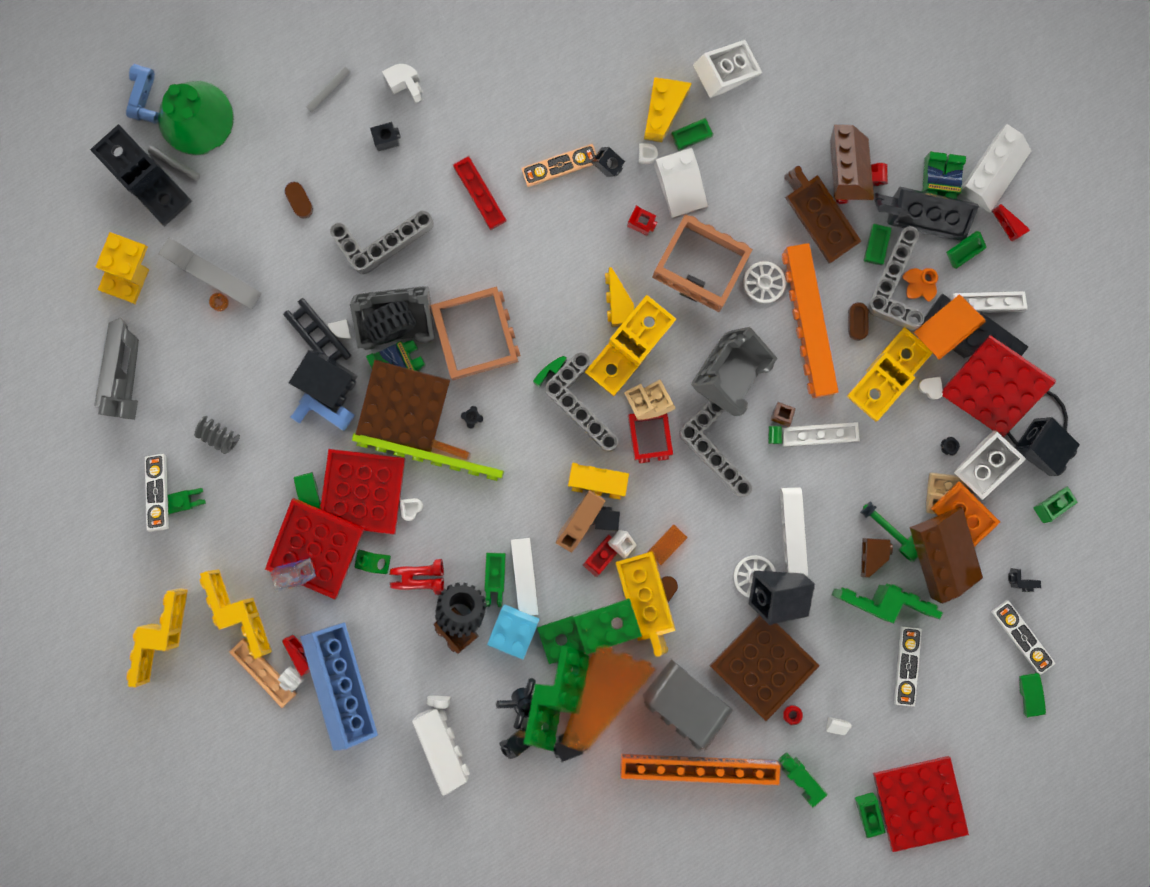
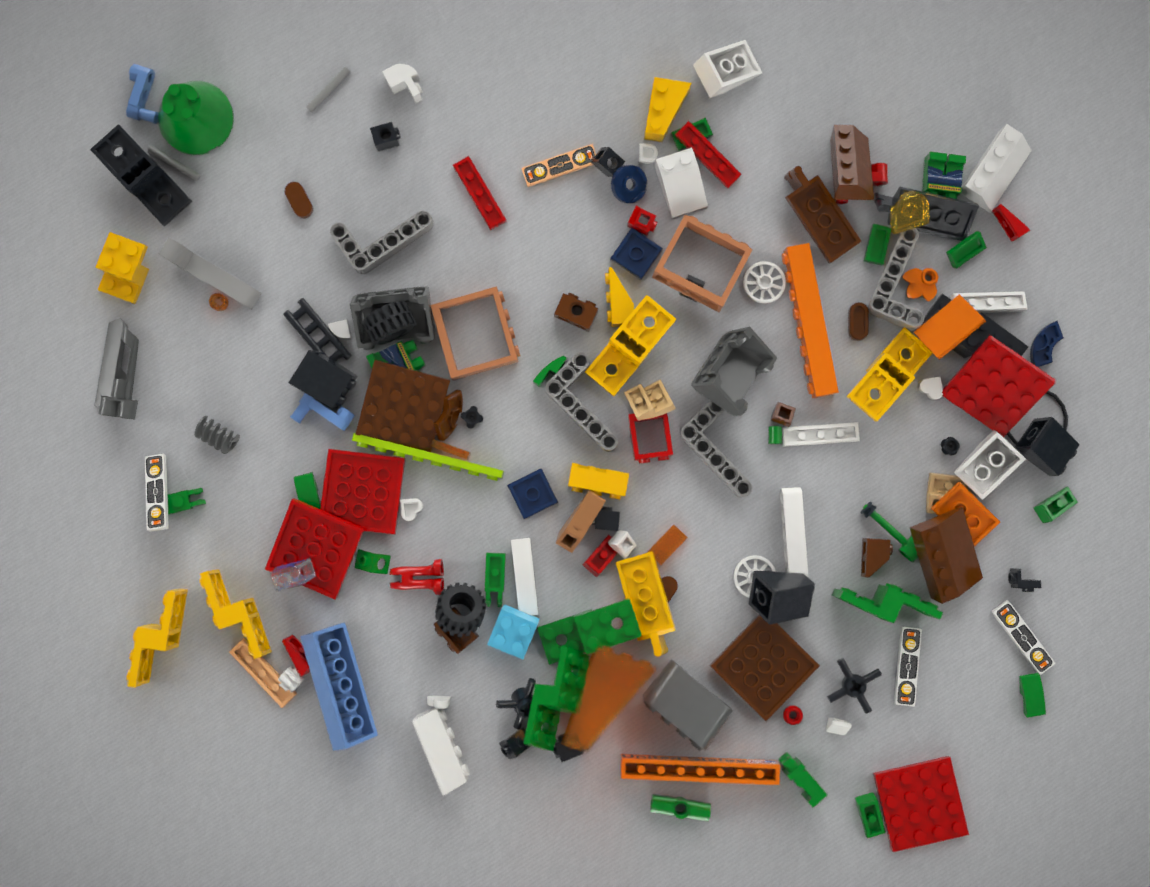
none -> reddish brown tile [434,389,463,441]
none -> dark blue tile [507,468,558,519]
none -> reddish brown brick [554,293,598,332]
none -> dark blue tile [610,227,663,280]
none -> dark blue tile [611,165,647,203]
none -> green piece [650,794,711,822]
none -> red tile [674,121,742,189]
none -> black bar [827,658,882,714]
none -> clear yellow tile [891,191,929,235]
none -> dark blue tile [1030,321,1064,367]

